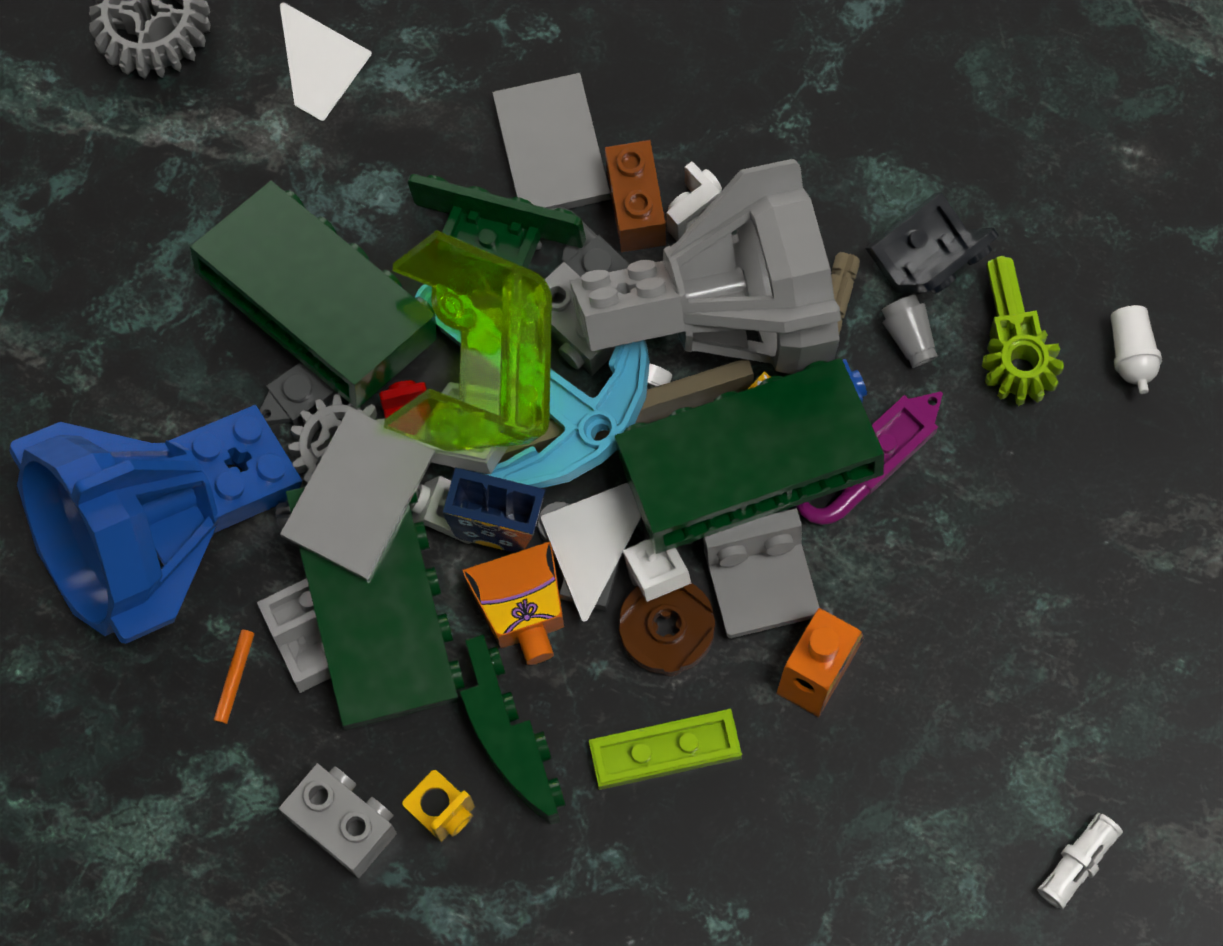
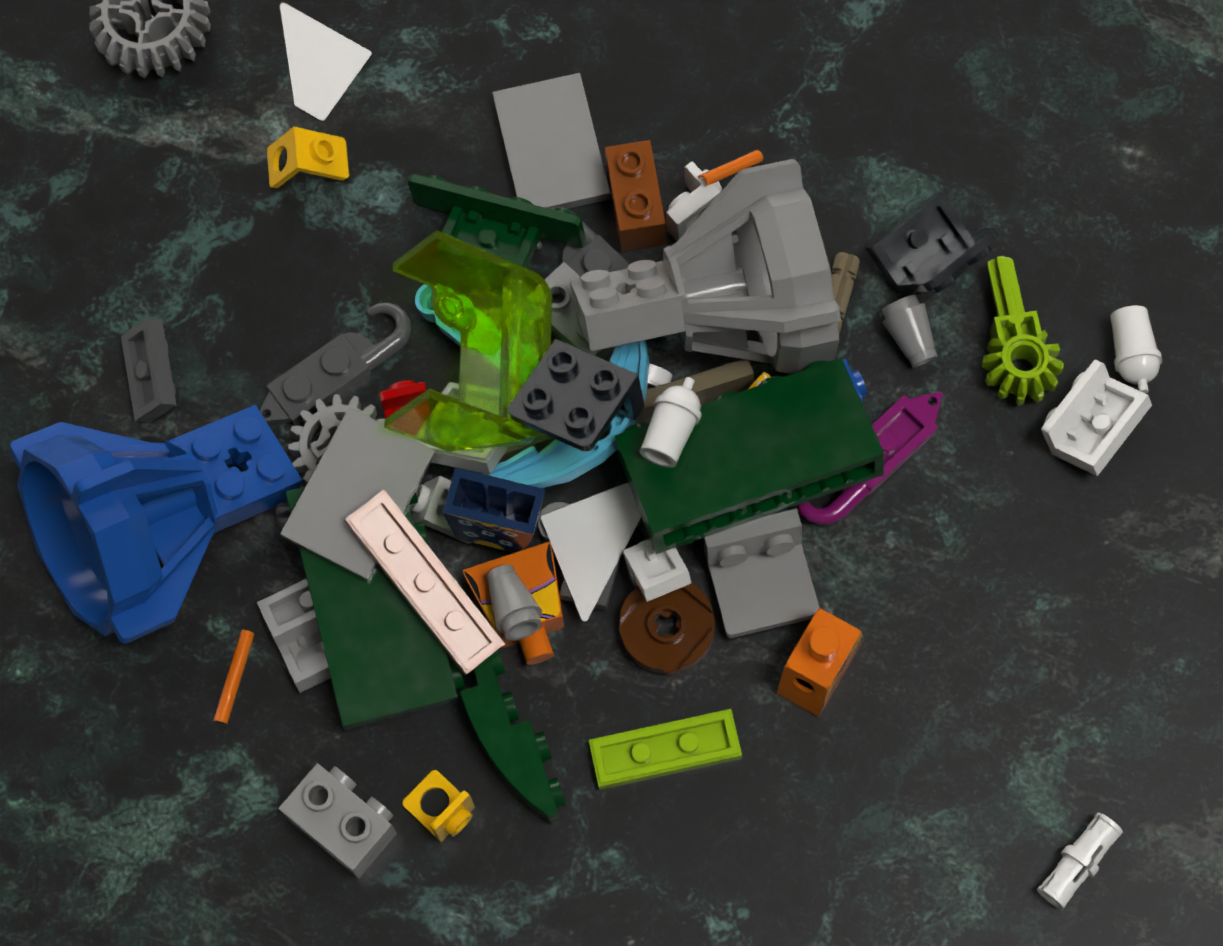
dark green brick [190,181,436,409] -> none
none -> dark grey plate [121,318,177,423]
none -> yellow bracket [267,127,349,188]
none -> tile [344,490,505,675]
none -> light grey cone [486,565,542,641]
none -> black bracket [508,339,645,451]
none -> white piece [640,377,702,468]
none -> orange piece [698,150,763,186]
none -> white bracket [1041,360,1152,476]

